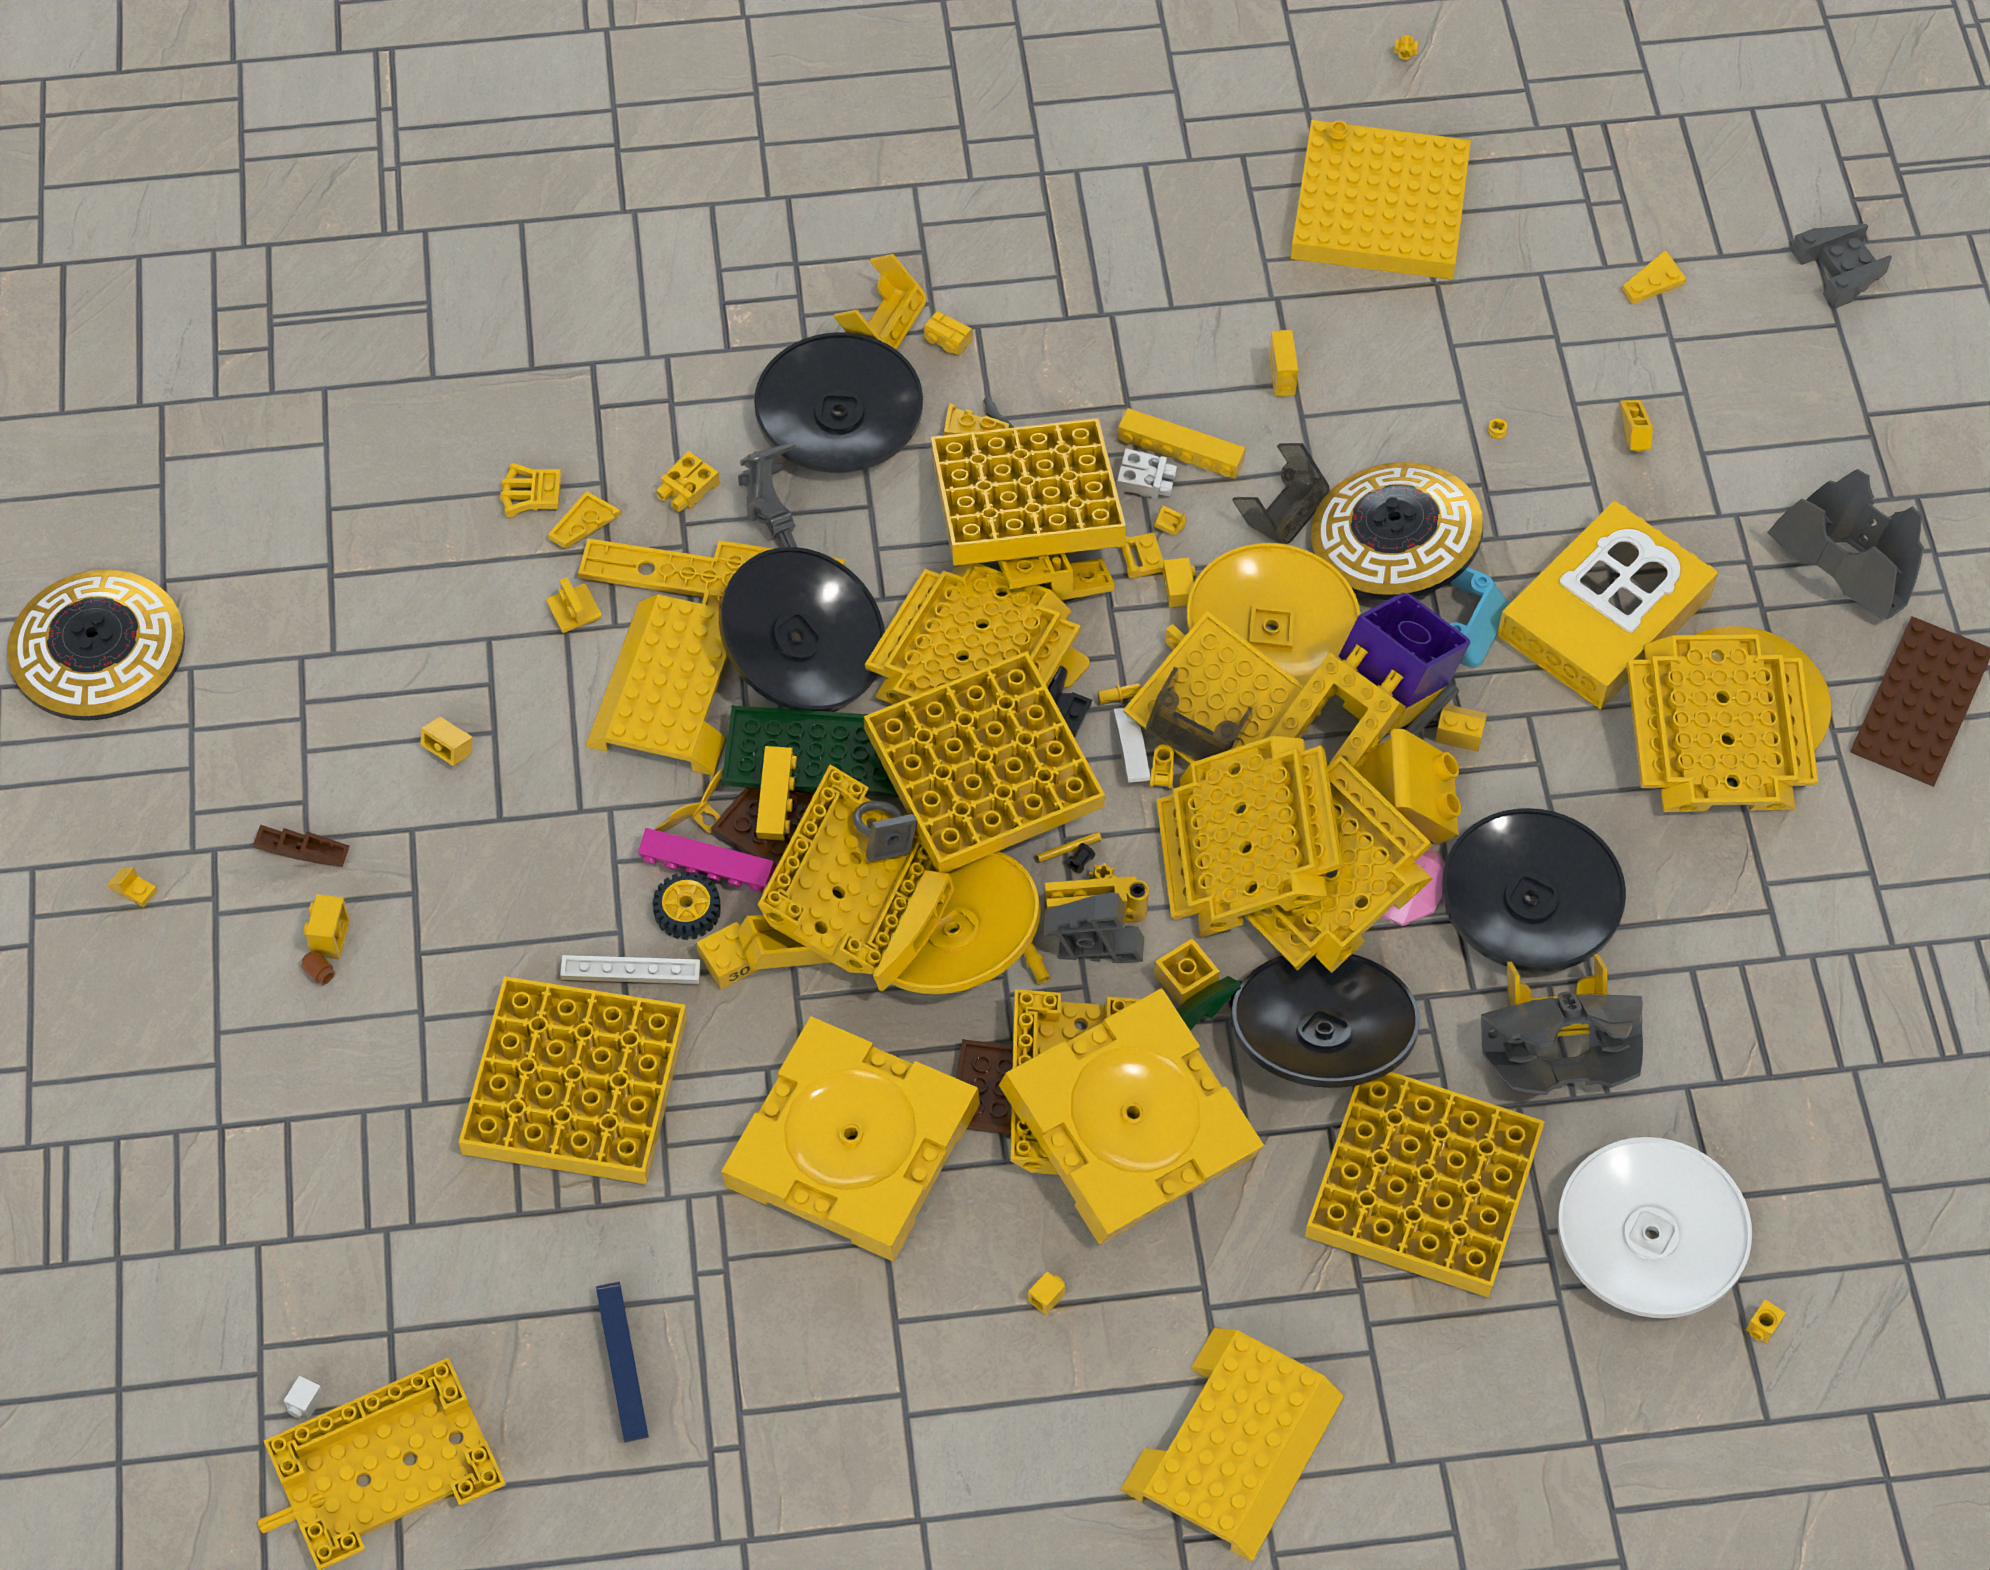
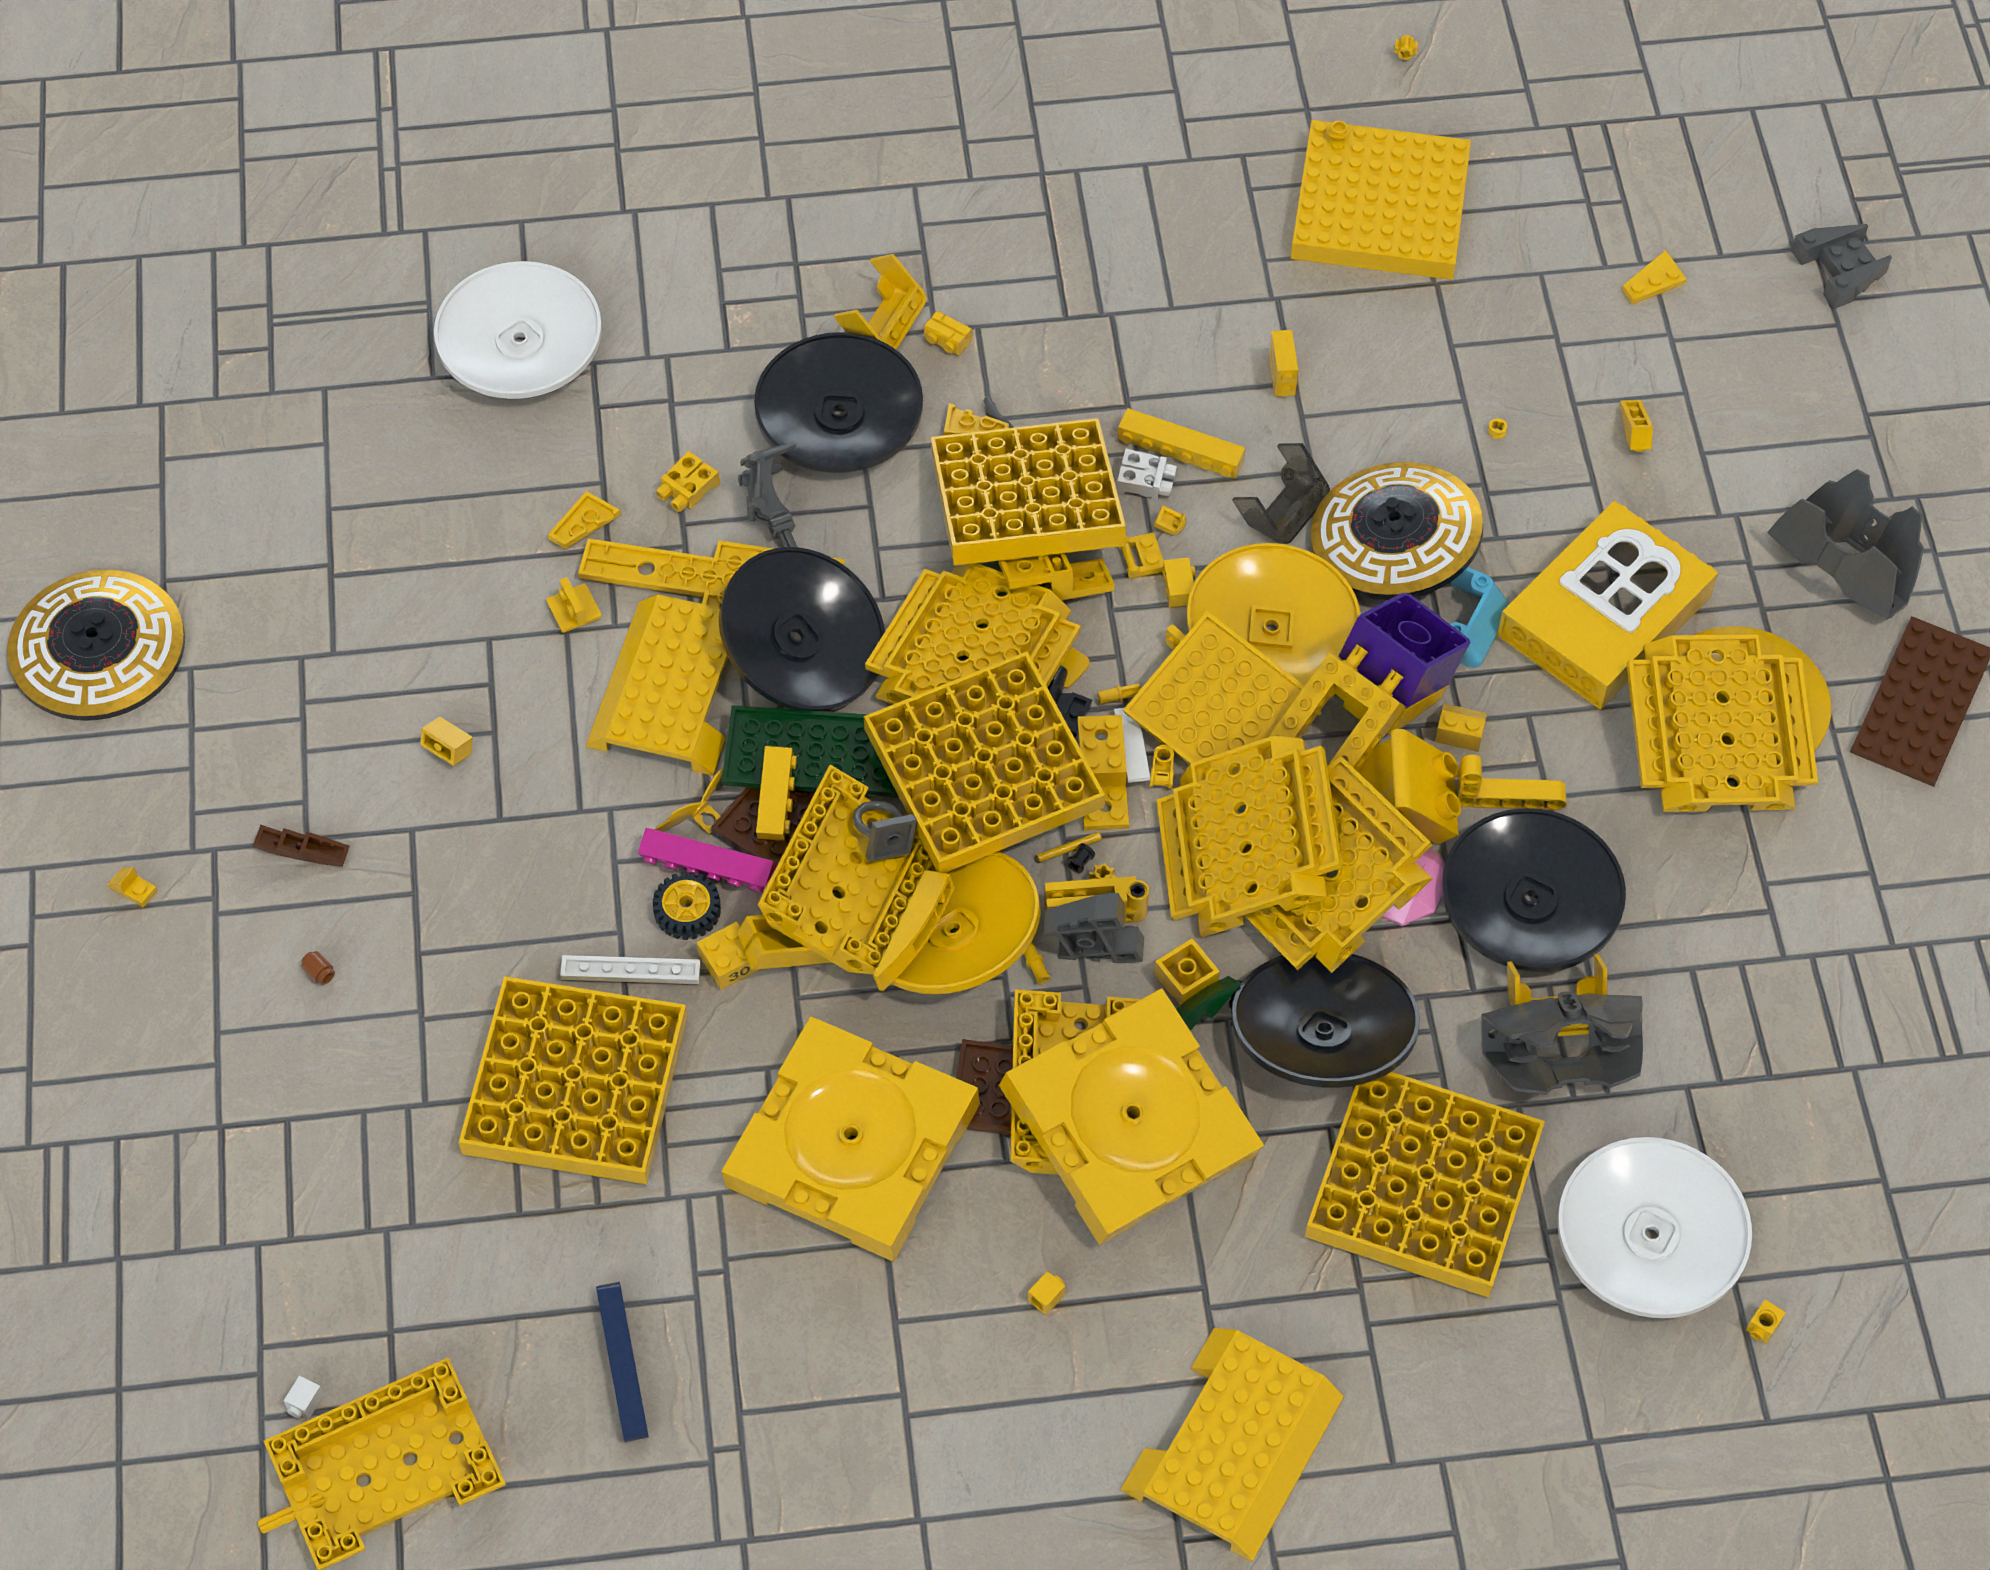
yellow brick [304,894,350,960] -> none
yellow plate [500,463,562,518] -> none
clear smoke windscreen [1146,666,1253,761] -> none
dark grey axle [1405,683,1459,736] -> none
none -> white dish [434,261,602,399]
none -> yellow bracket [1077,715,1129,831]
none -> yellow beam [1456,754,1567,810]

